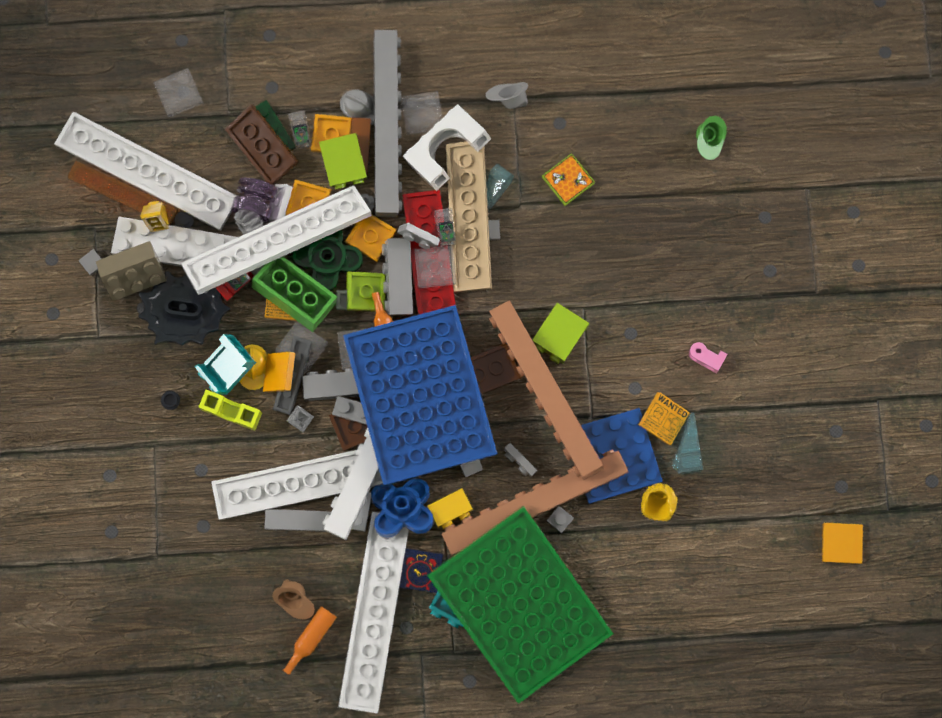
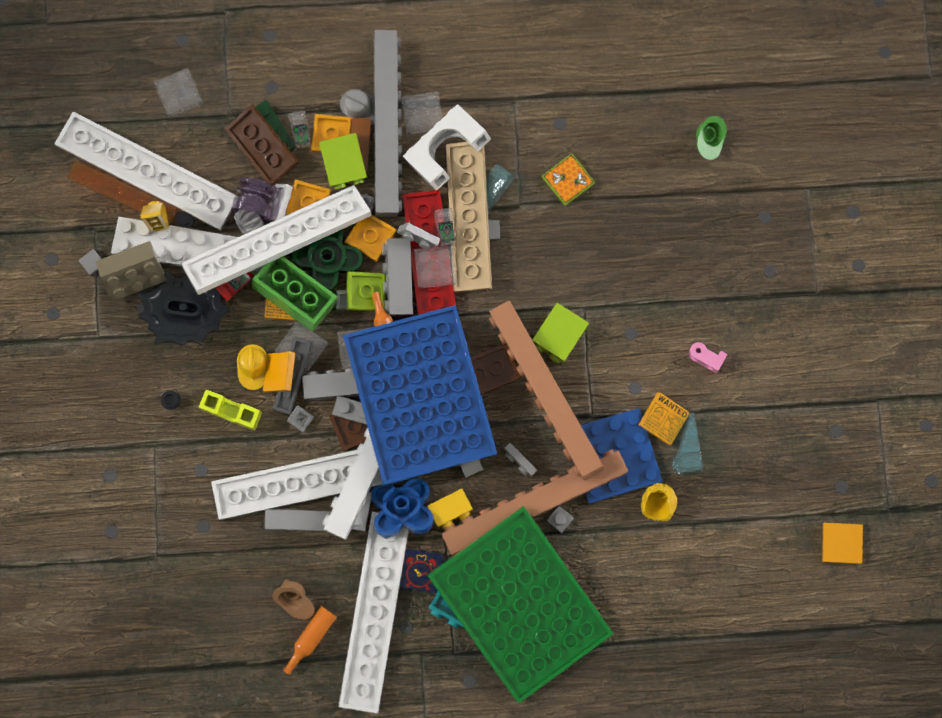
panel [195,334,256,395] -> none
light grey piece [485,82,528,109] -> none

